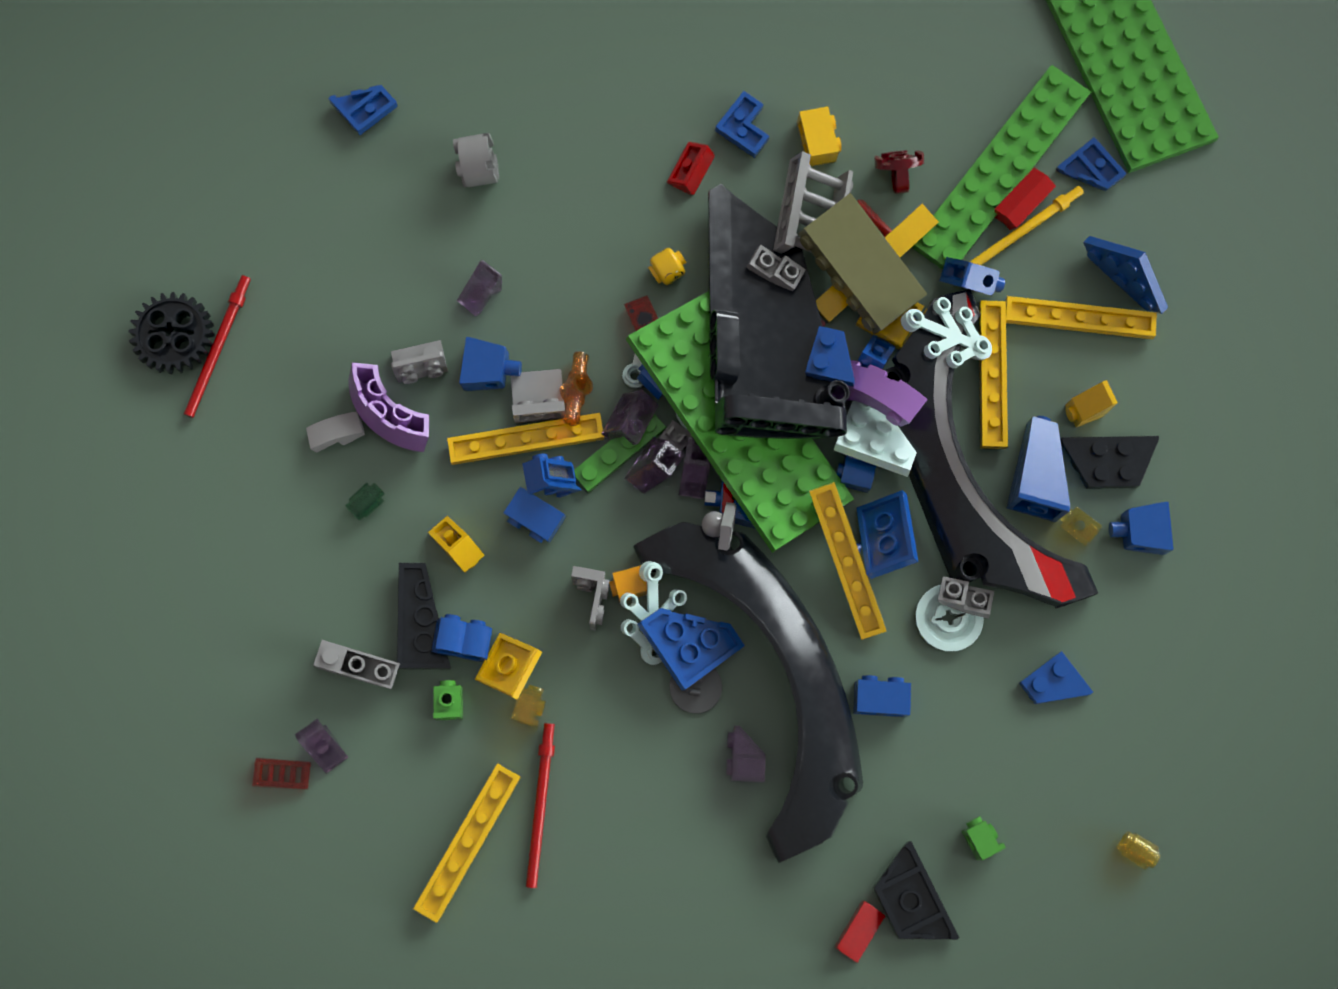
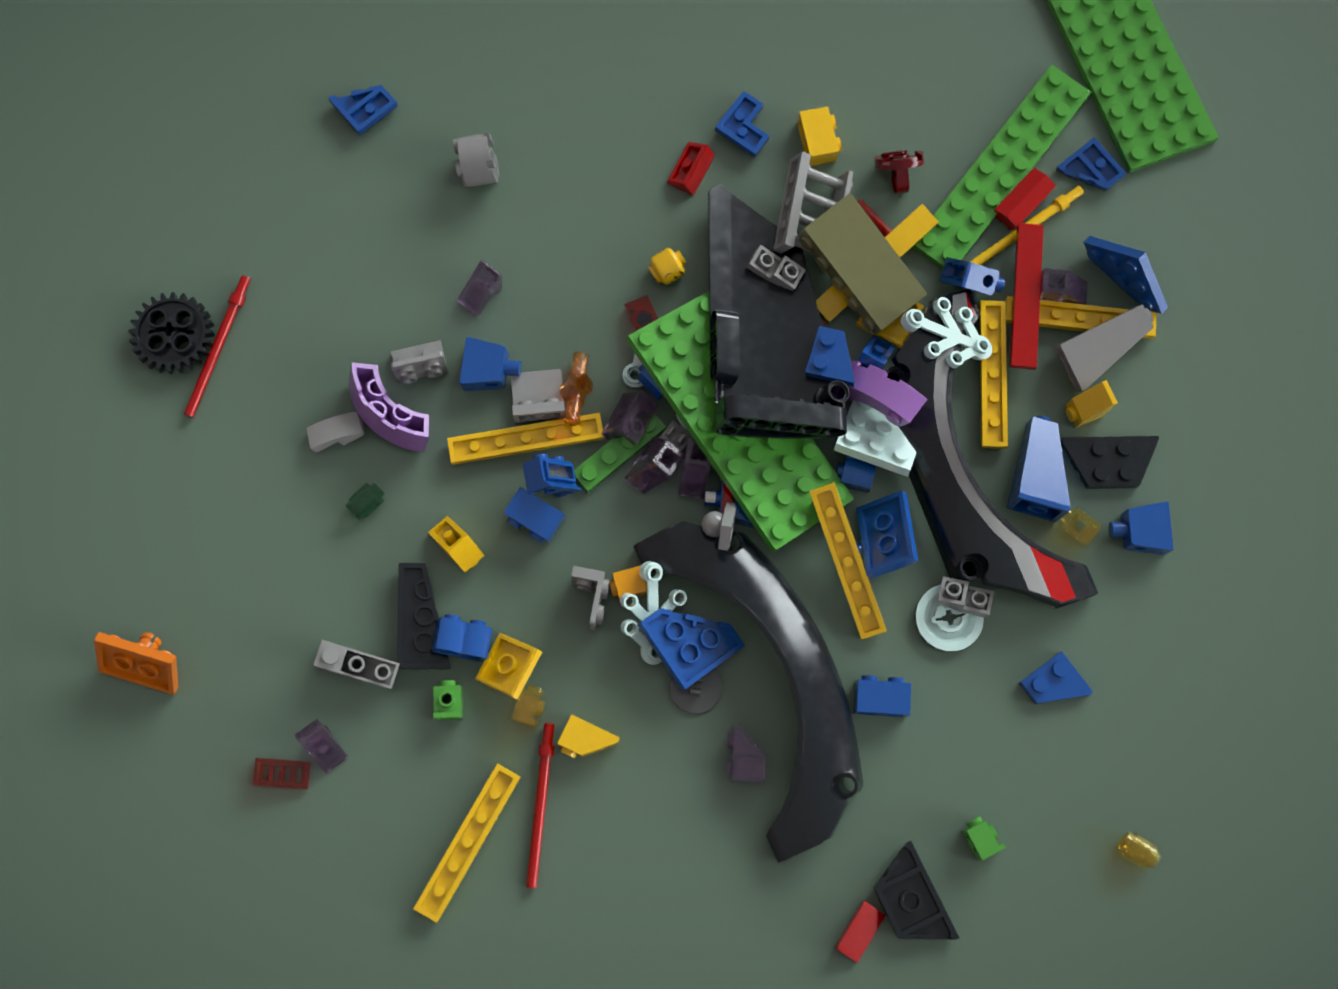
none -> orange plate [94,632,179,695]
none -> yellow slope [557,714,620,759]
none -> red tile [1009,223,1044,370]
none -> slope [1040,268,1087,305]
none -> light grey slope [1054,304,1154,392]

